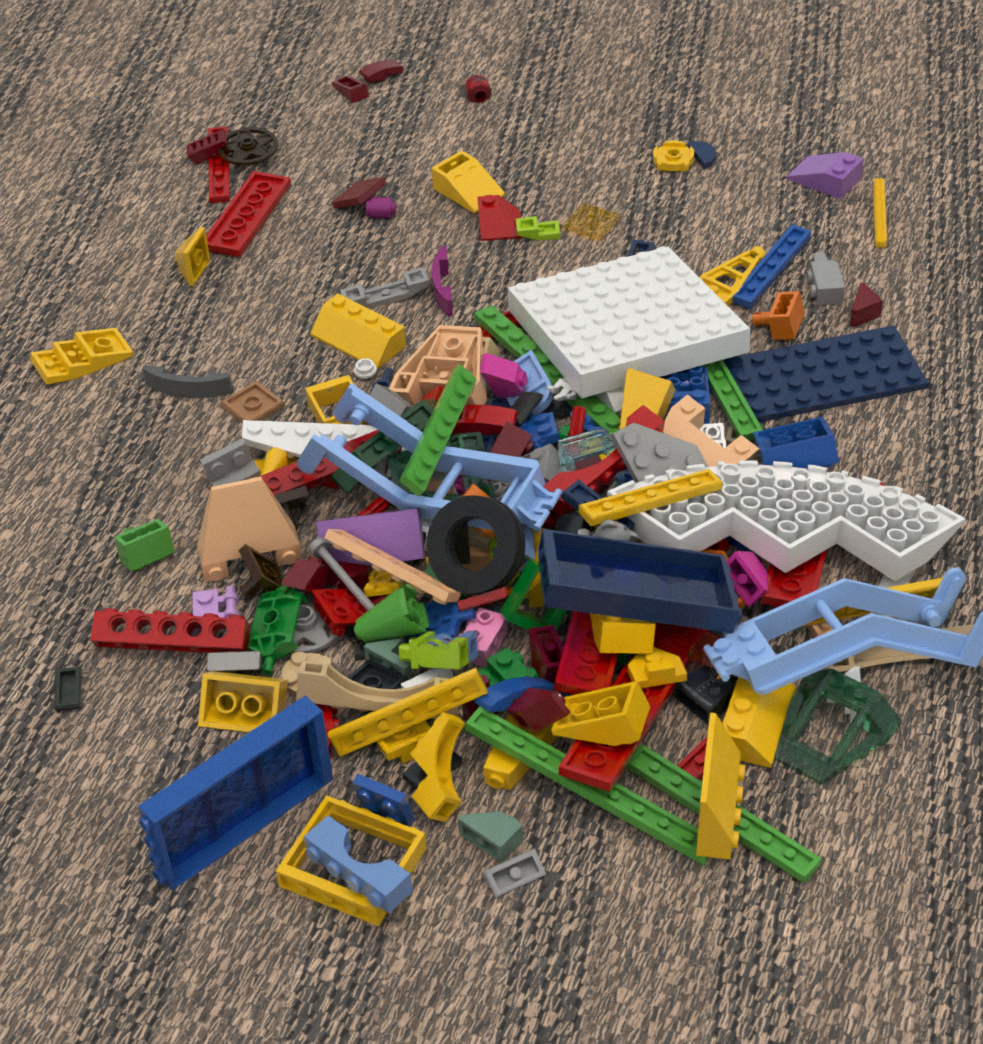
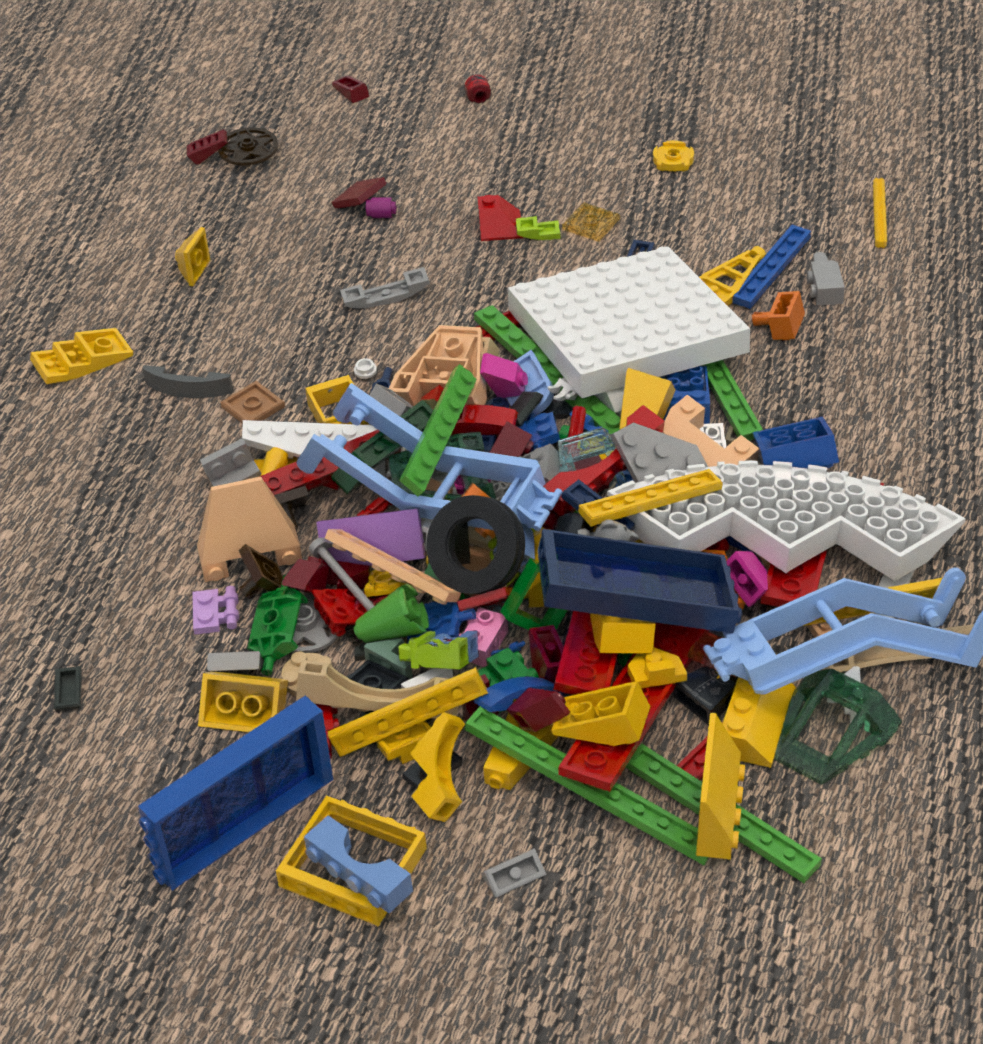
red brick [90,608,251,653] -> none
bright green brick [114,519,175,571] -> none
red plate [206,171,291,257] -> none
red tile [208,126,230,203] -> none
yellow slope [310,293,406,369] -> none
blue plate [352,773,415,827] -> none
dark red slope [359,60,404,83] -> none
yellow slope [431,150,505,214] -> none
magenta slope [432,246,453,316] -> none
sand green slope [458,811,523,863] -> none
dark blue tile [687,141,716,169] -> none
dark blue plate [723,325,929,422] -> none
medium lavender slope [786,152,863,199] -> none
dark red slope [850,282,883,327] -> none
none -> blue piece [490,641,526,656]

